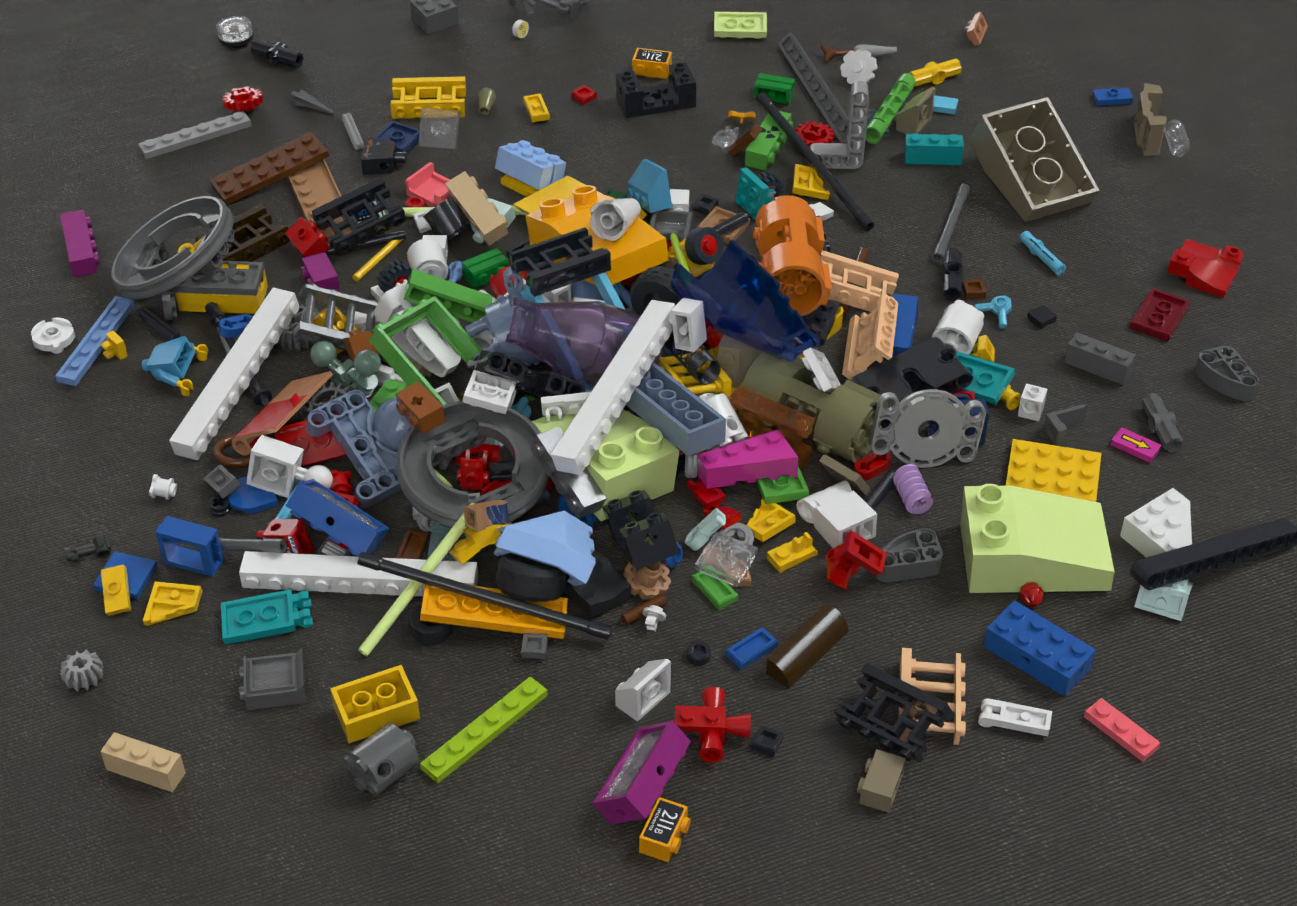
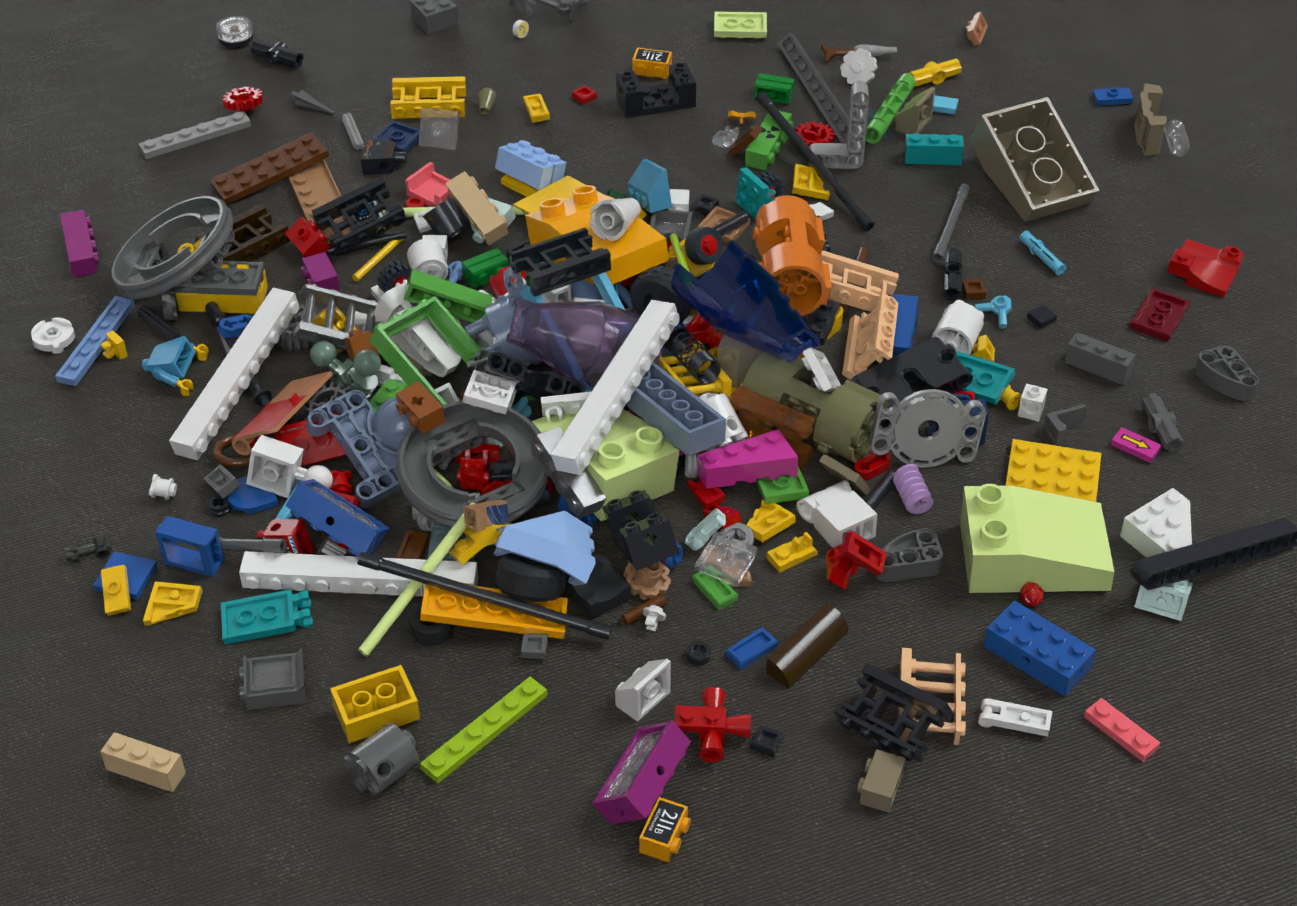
light grey gear [60,649,104,692] -> none
white brick [671,298,707,352] -> none

